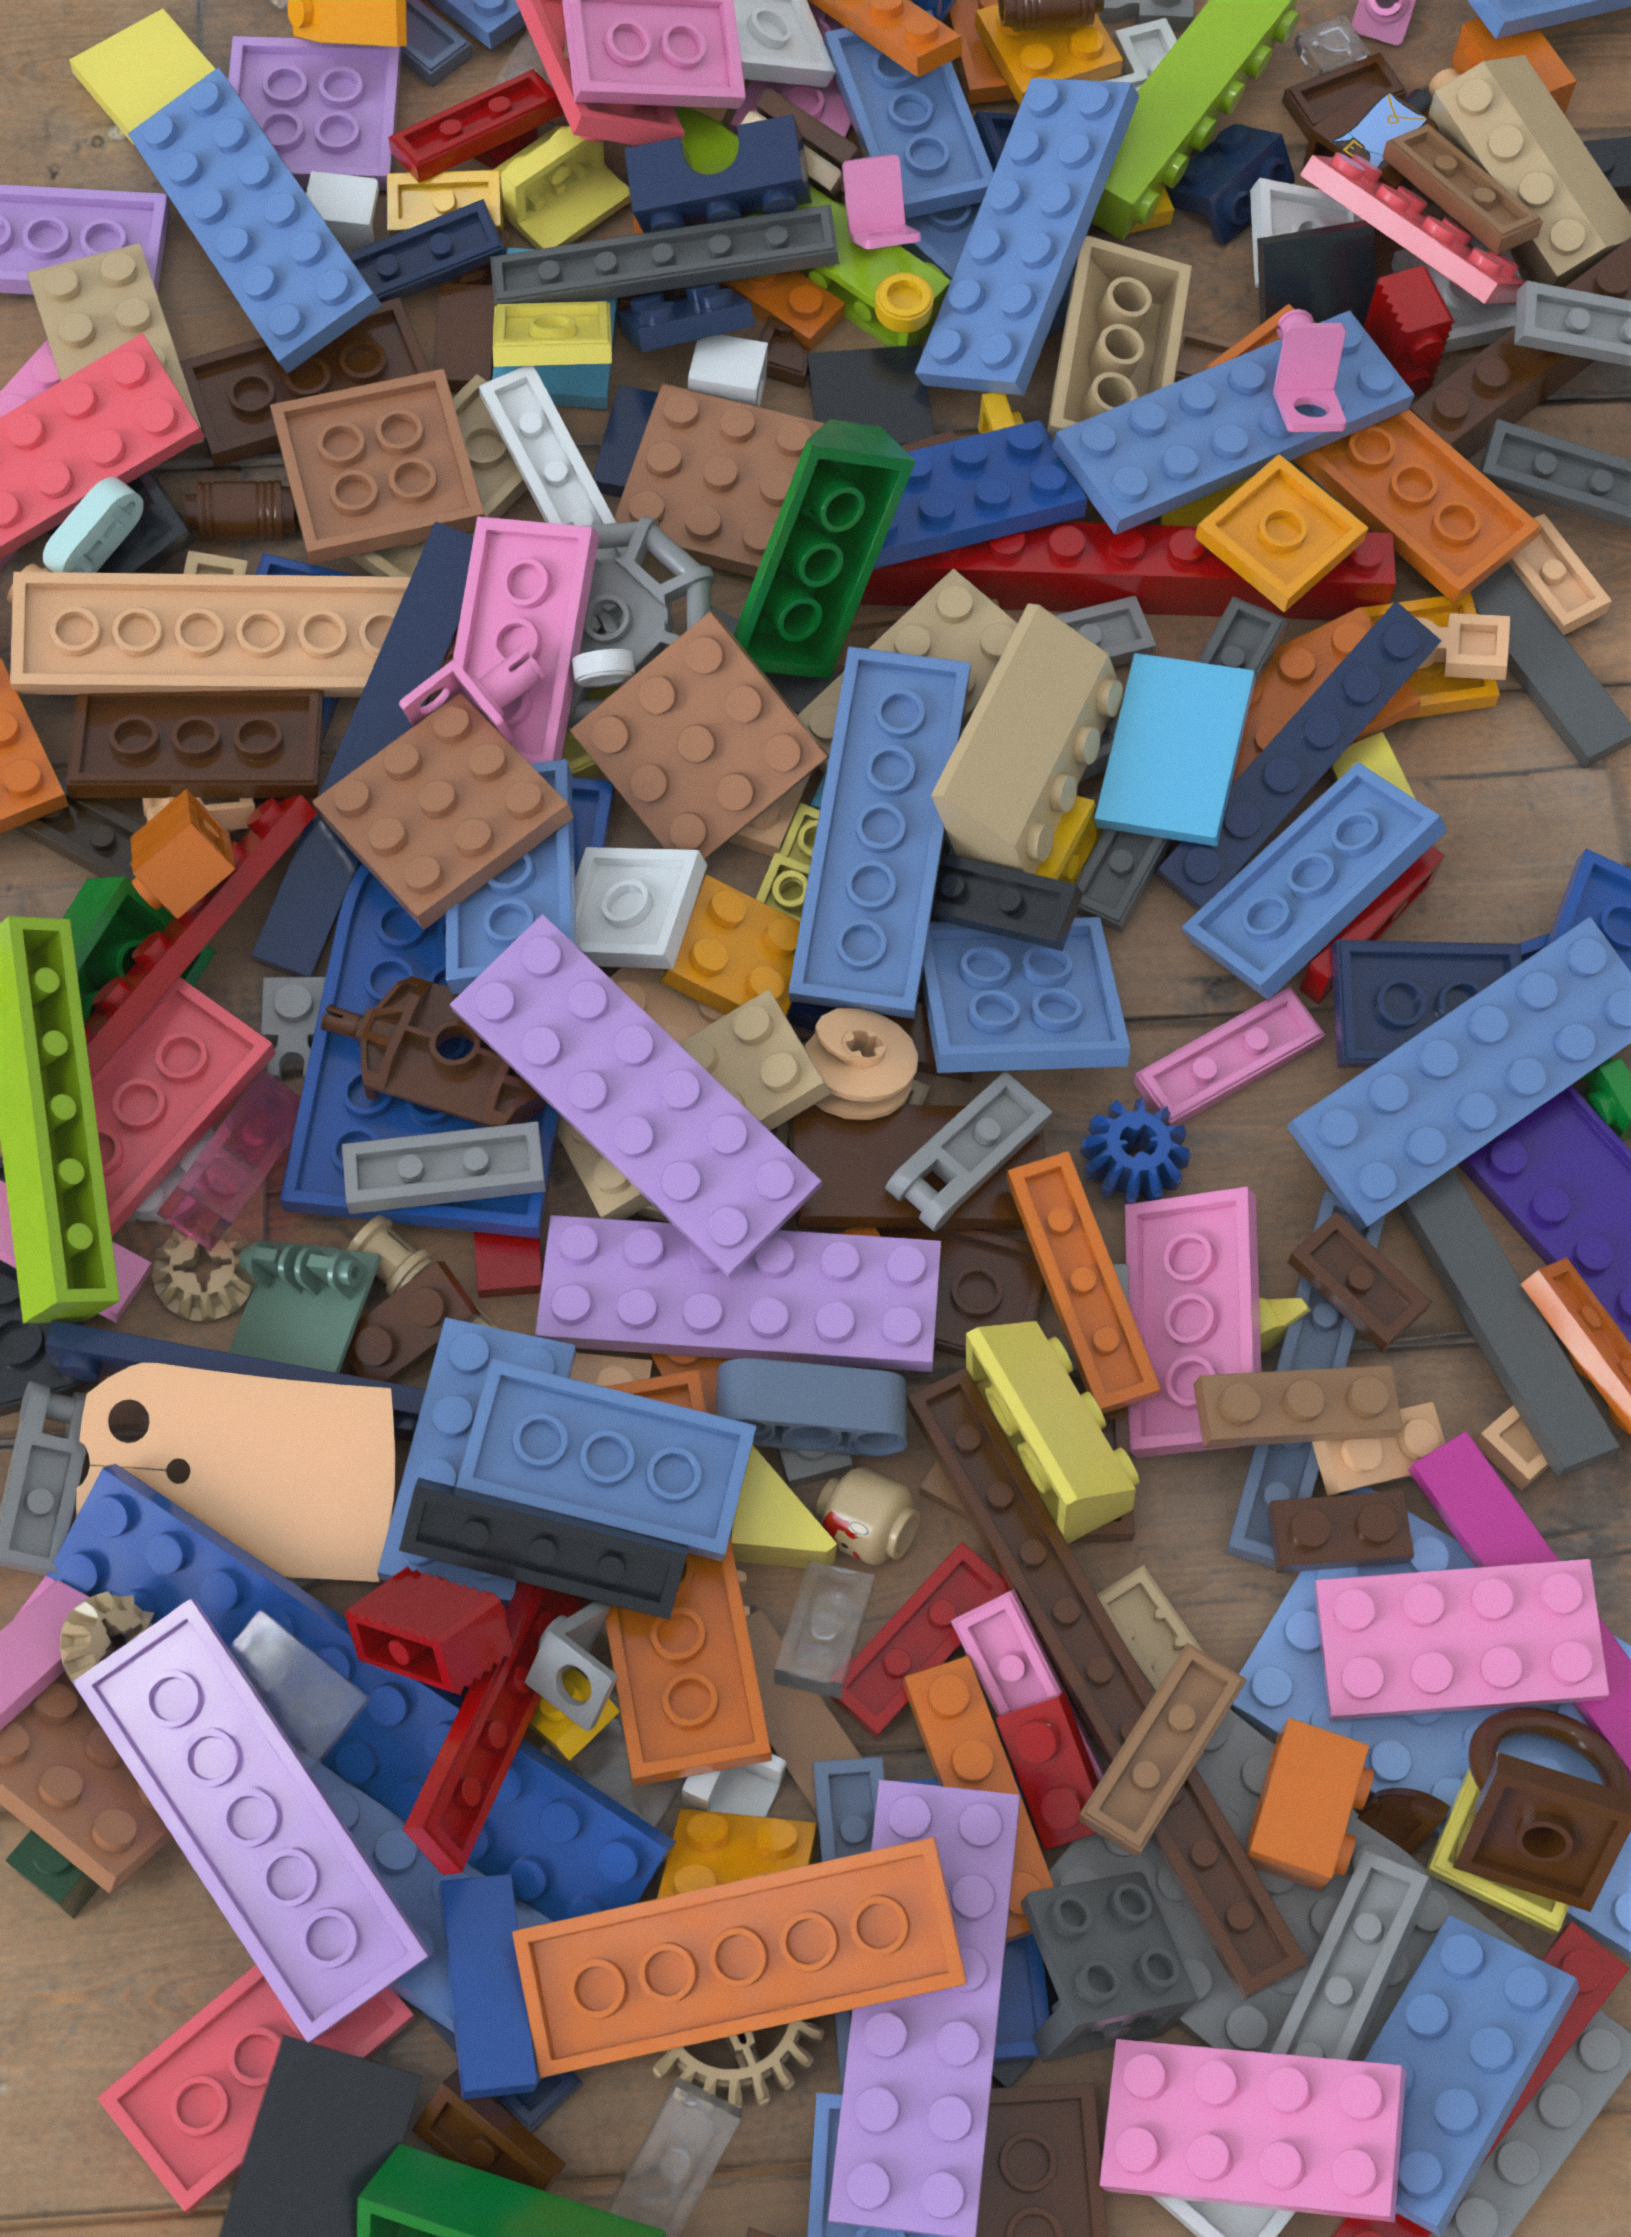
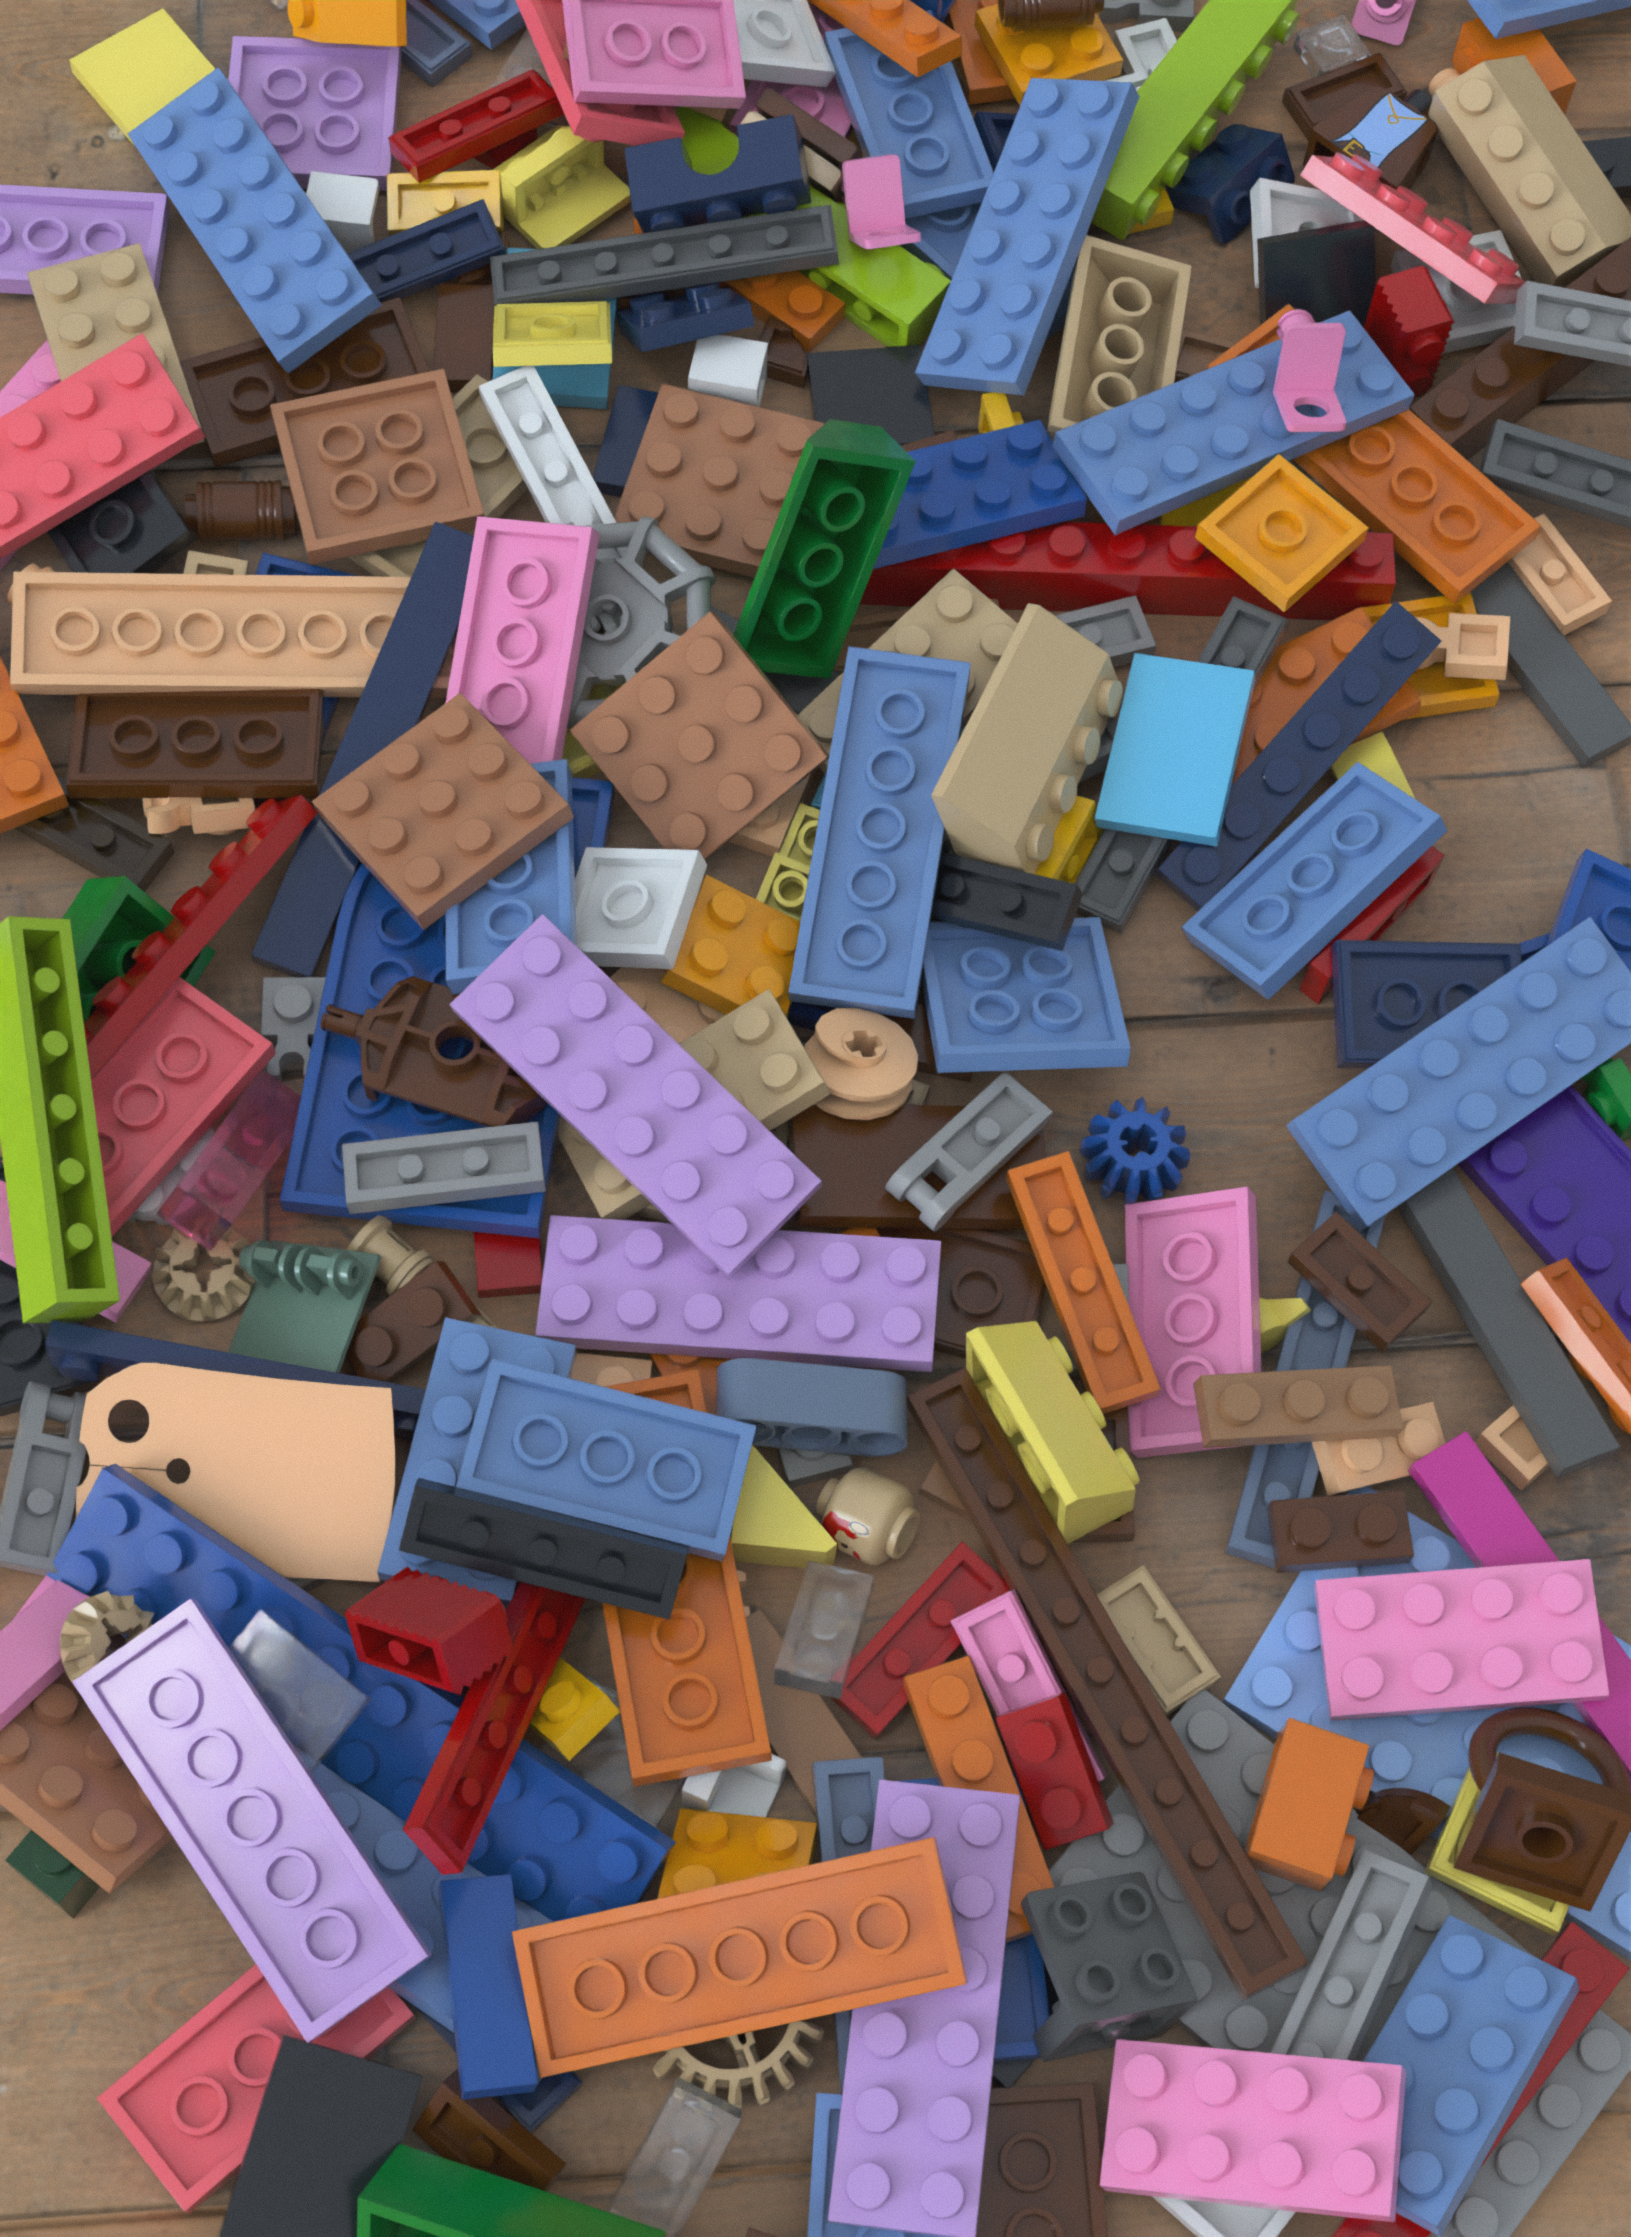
light aqua beam [43,477,143,573] -> none
orange brick [130,788,235,919] -> none
bright pink bracket [399,645,546,743] -> none
light grey bracket [524,1601,618,1731] -> none
white tile [572,649,636,687] -> none
yellow tile [875,273,934,333] -> none
medium nougat tile [1078,1642,1247,1859] -> none
bright pink tile [1133,986,1326,1126] -> none
medium nougat tile [1382,124,1543,255] -> none

